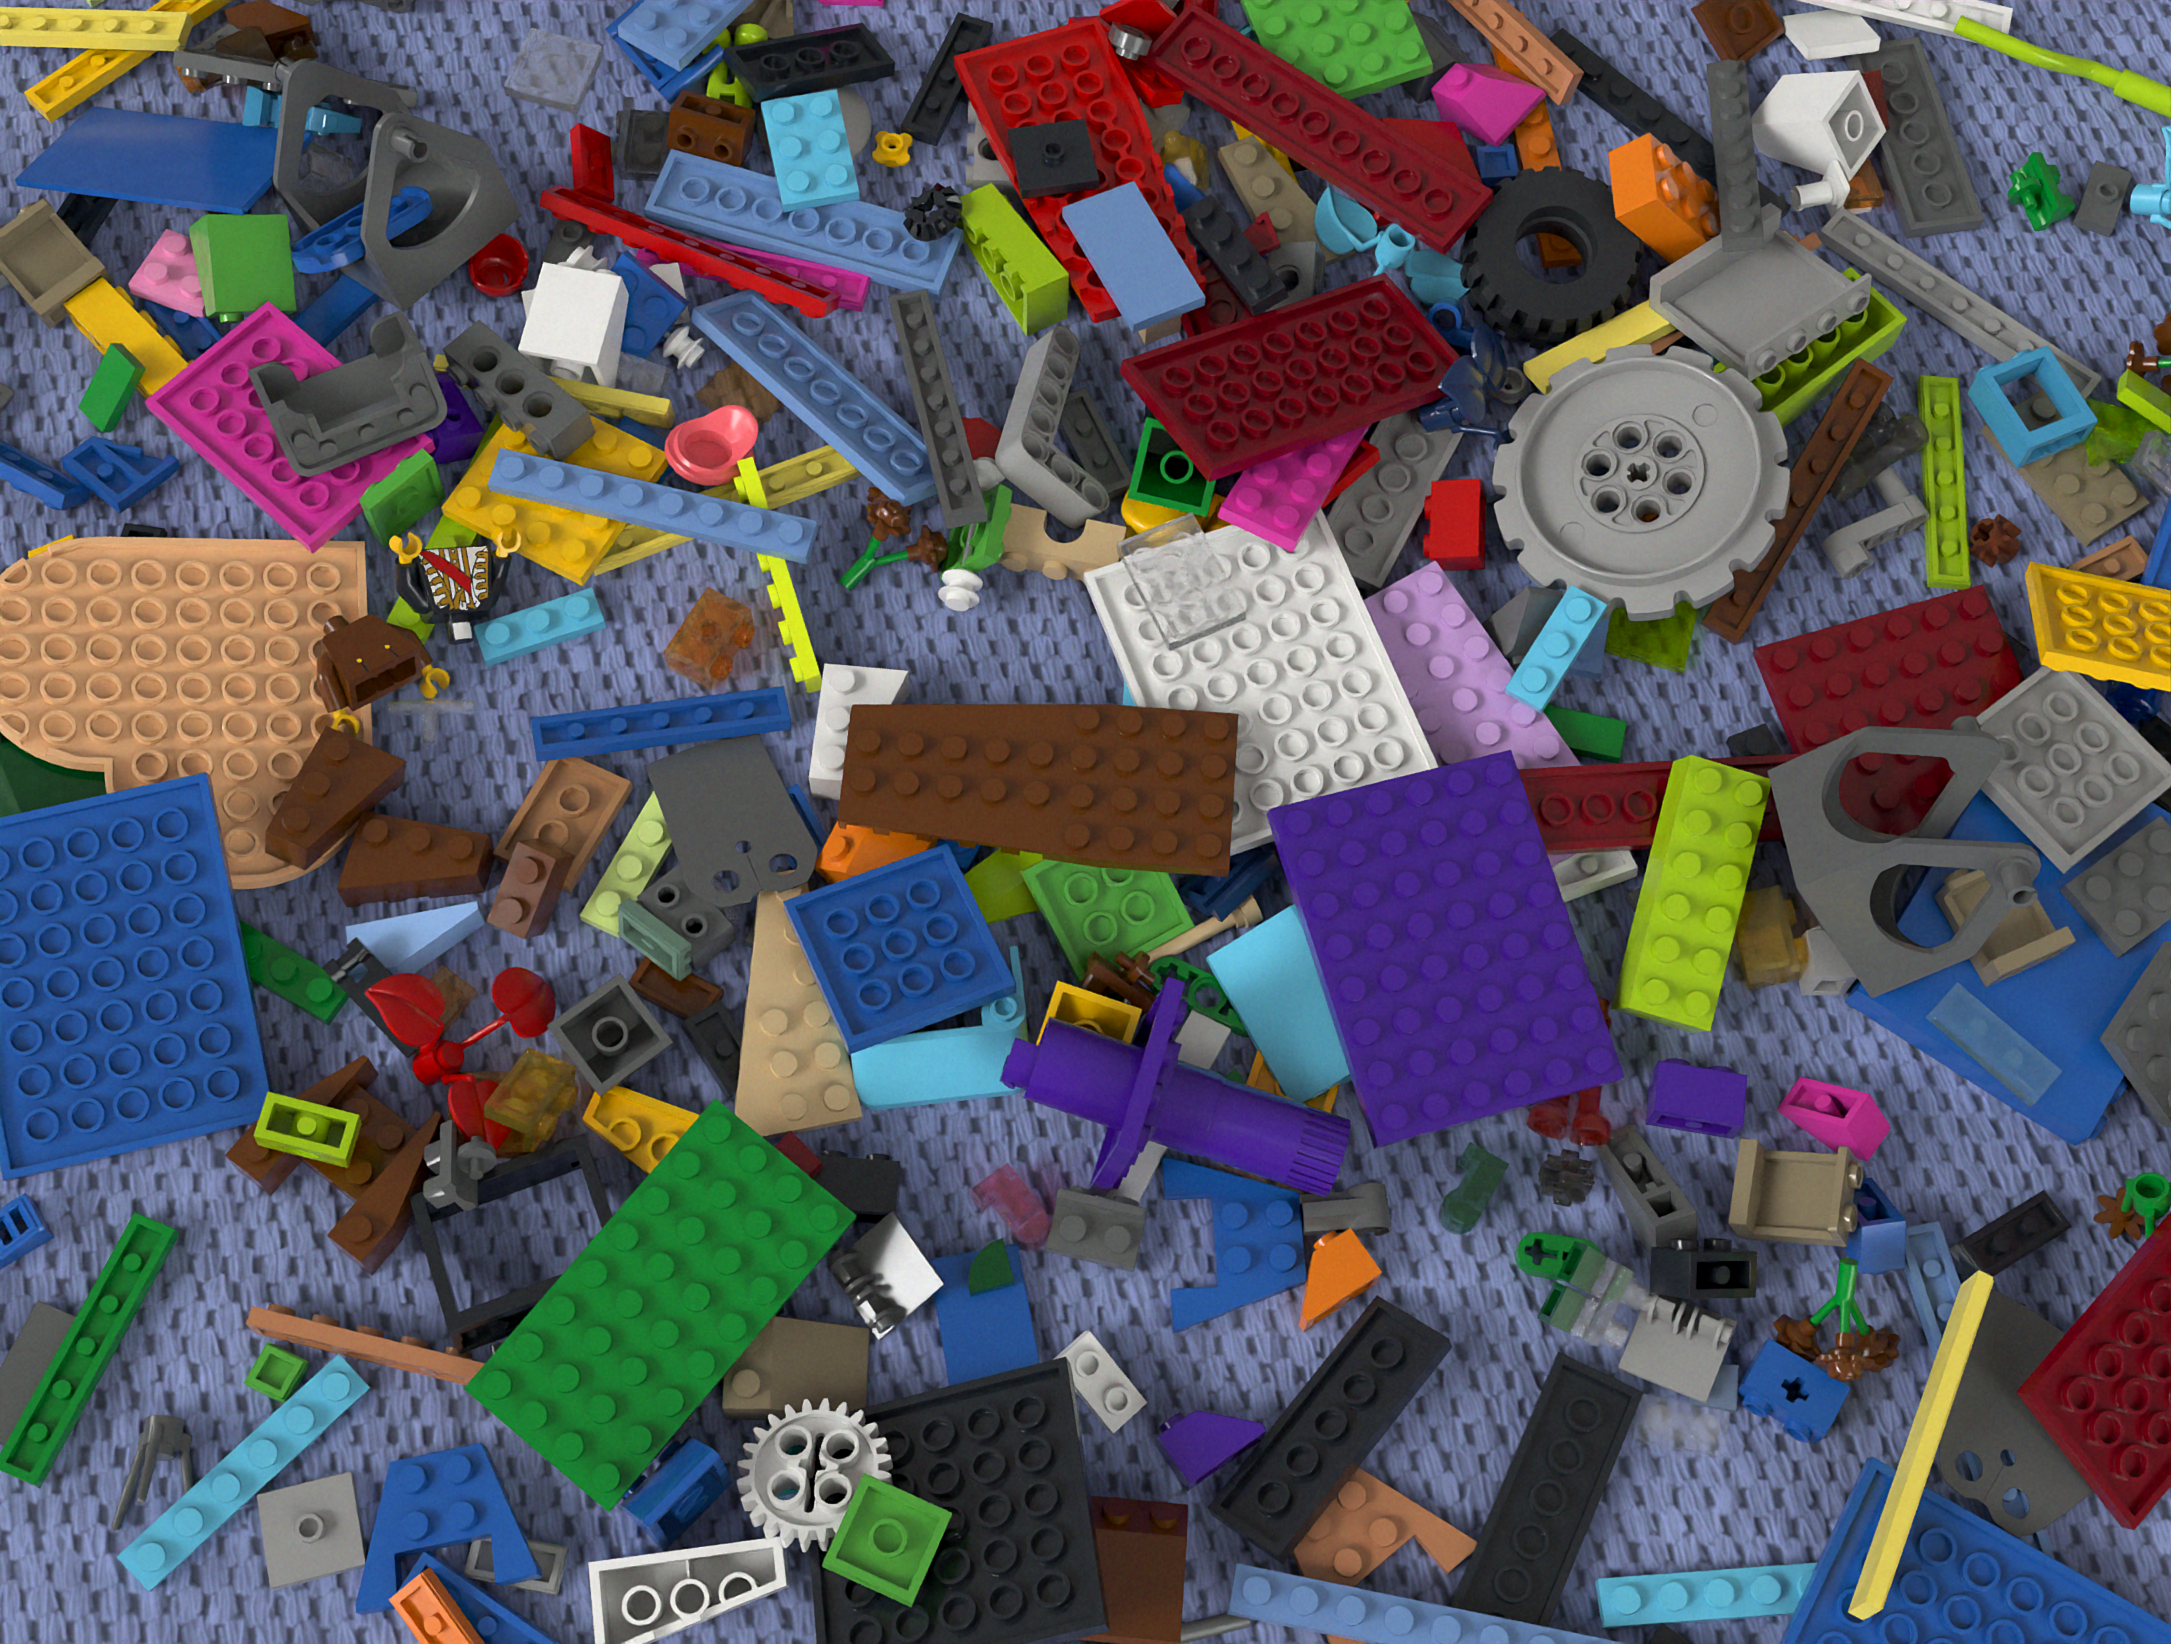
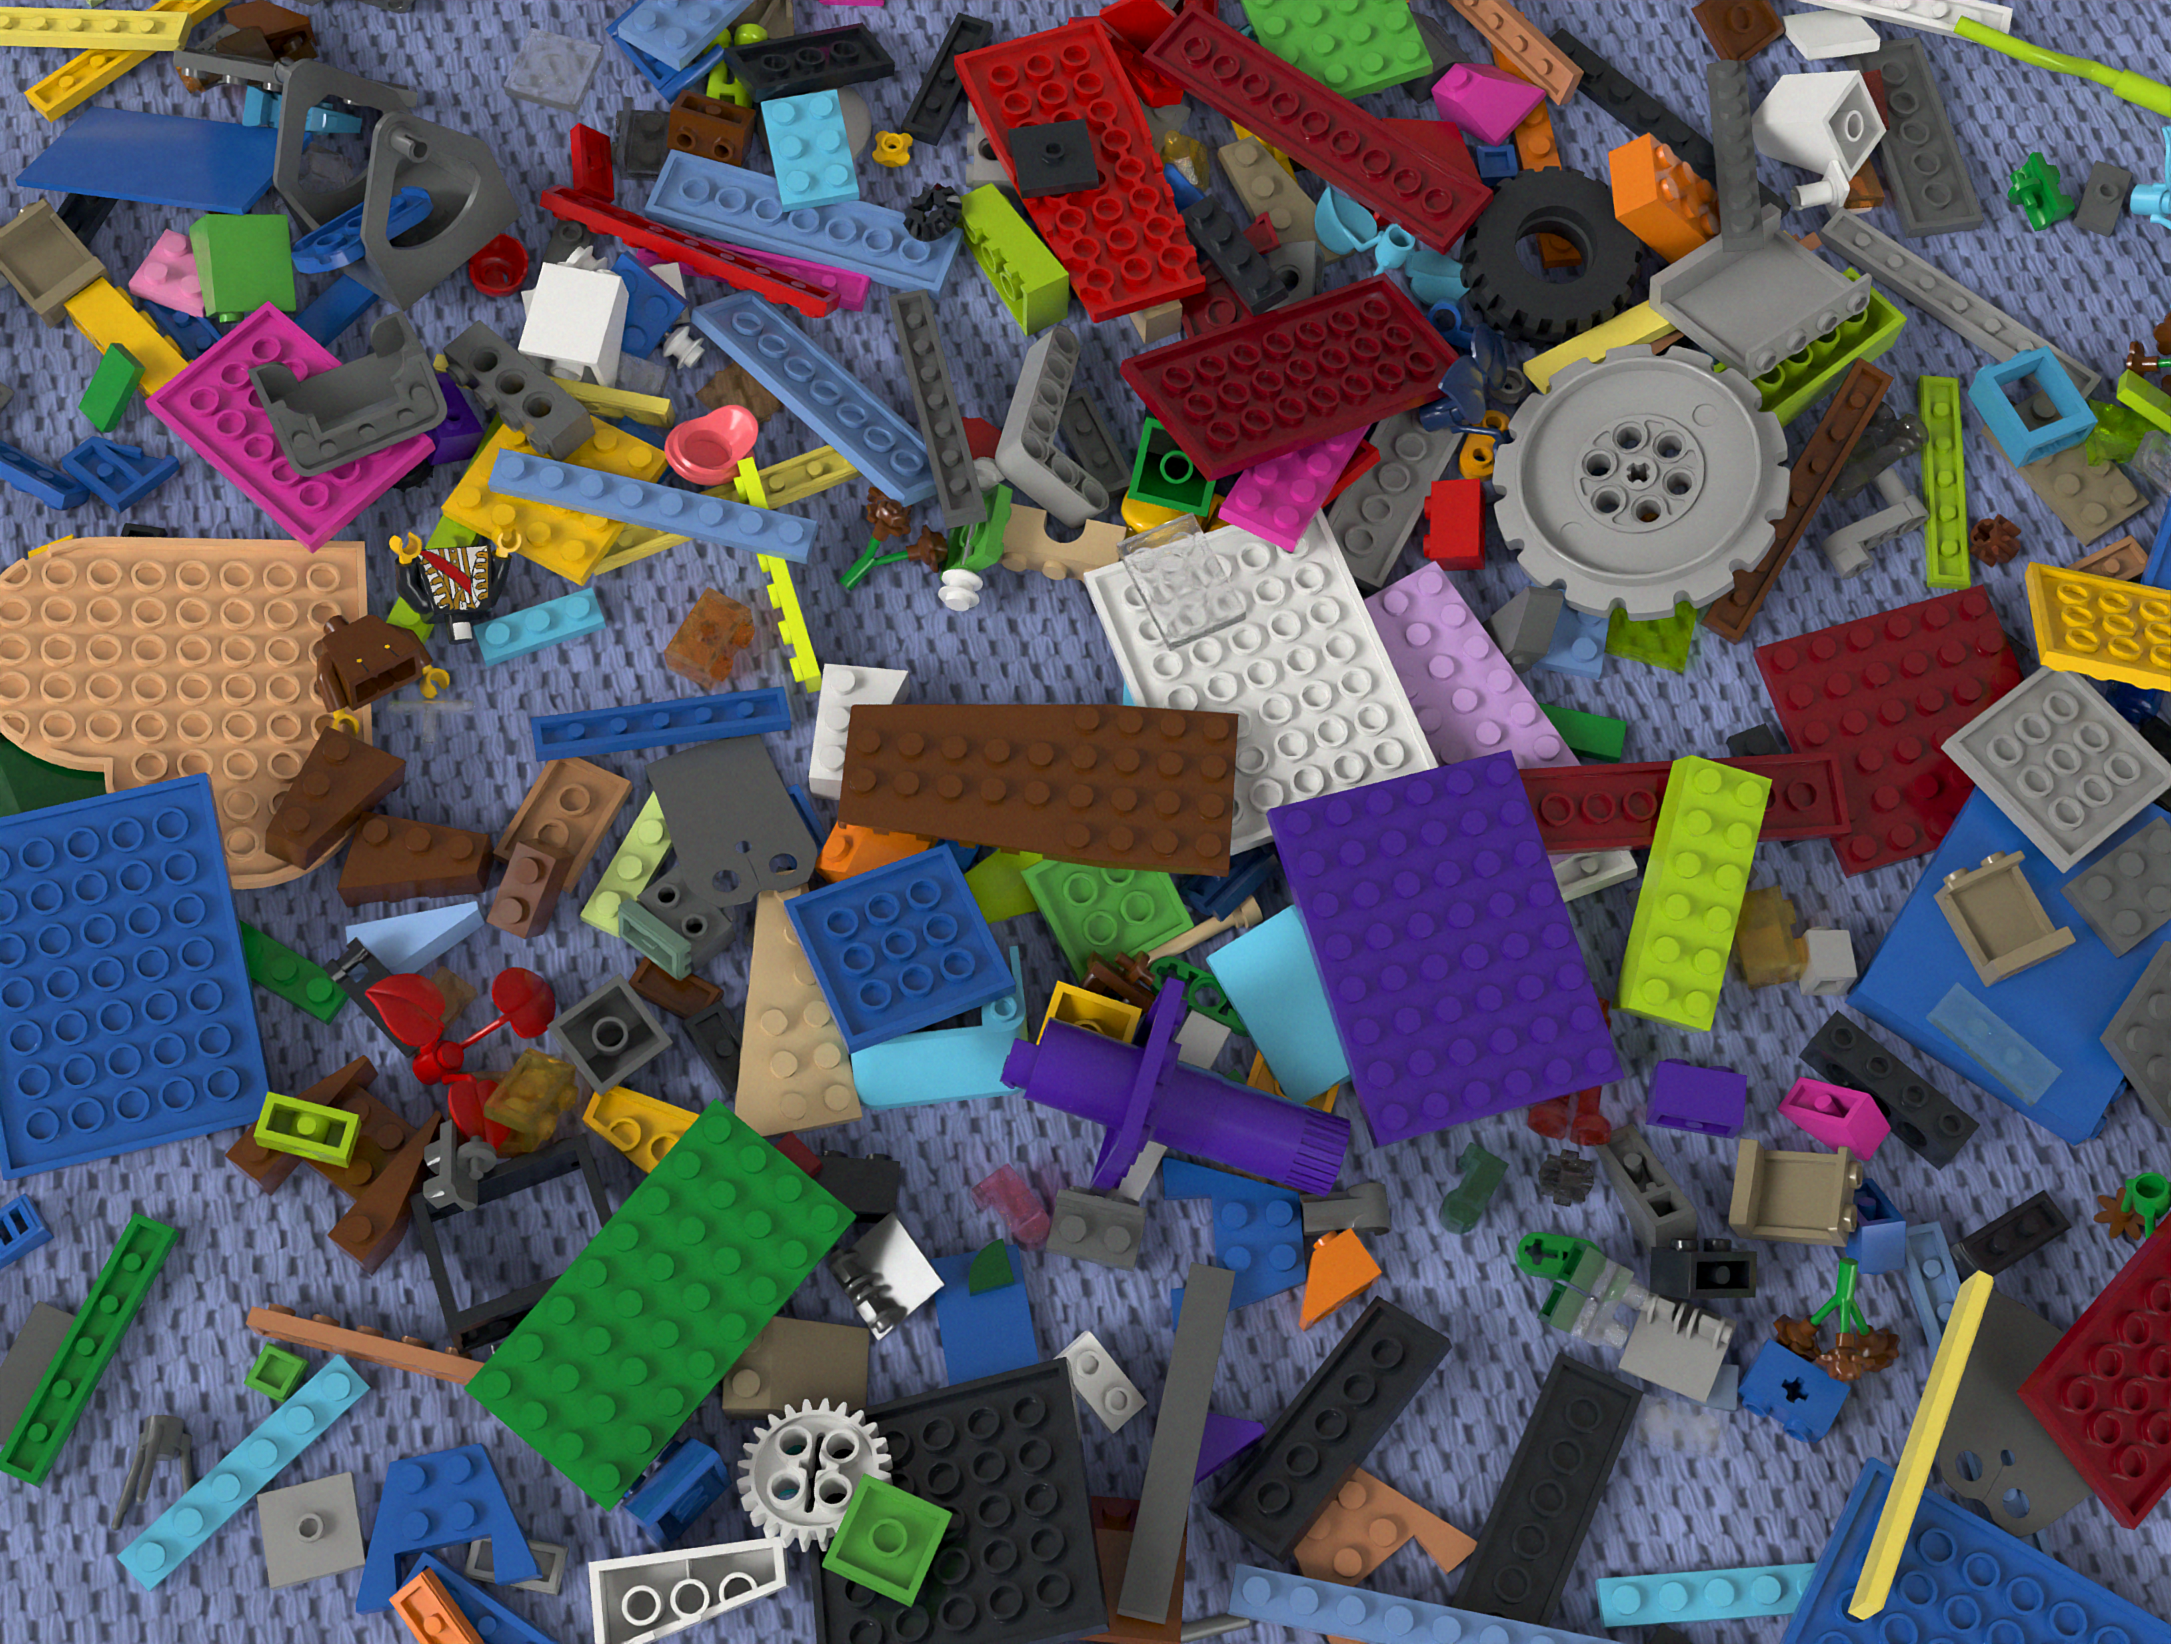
bright green plate [359,448,446,548] -> none
medium blue tile [1062,181,1205,333] -> none
dark grey plate [1108,21,1152,61] -> none
medium azure plate [1505,585,1608,714] -> none
dark grey piece [1768,716,2041,999] -> none
none -> dark grey tile [1117,1262,1236,1625]
none -> light orange plate [1458,410,1510,482]
none -> black brick [1798,1010,1980,1171]

